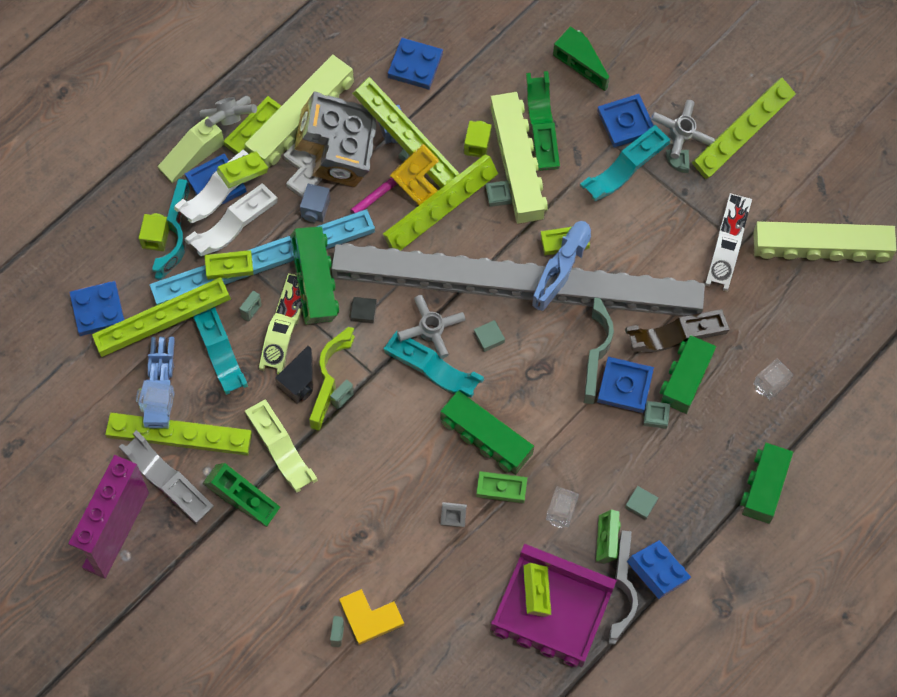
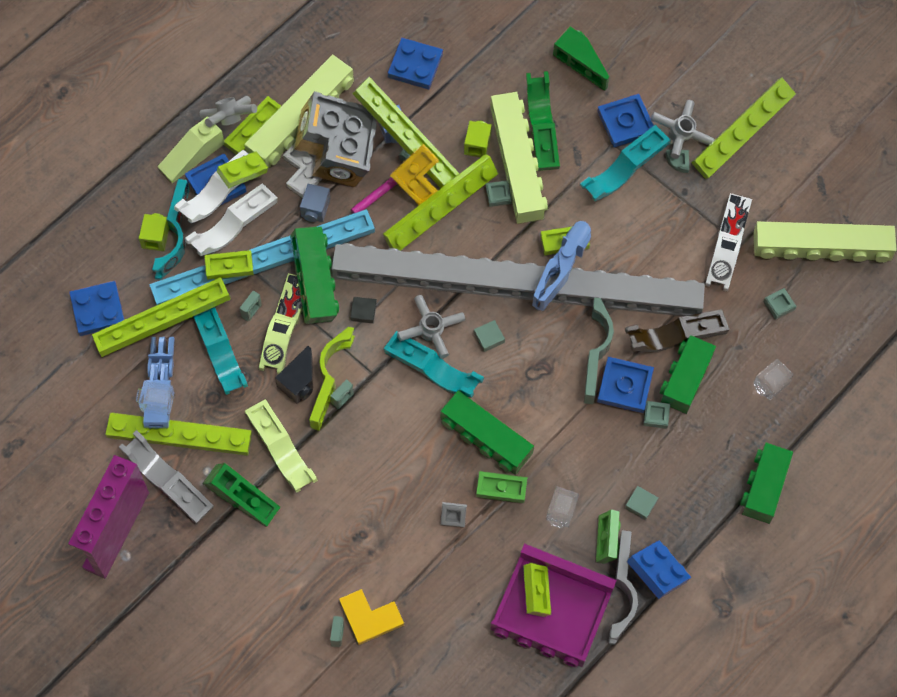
none -> sand green tile [764,288,797,320]

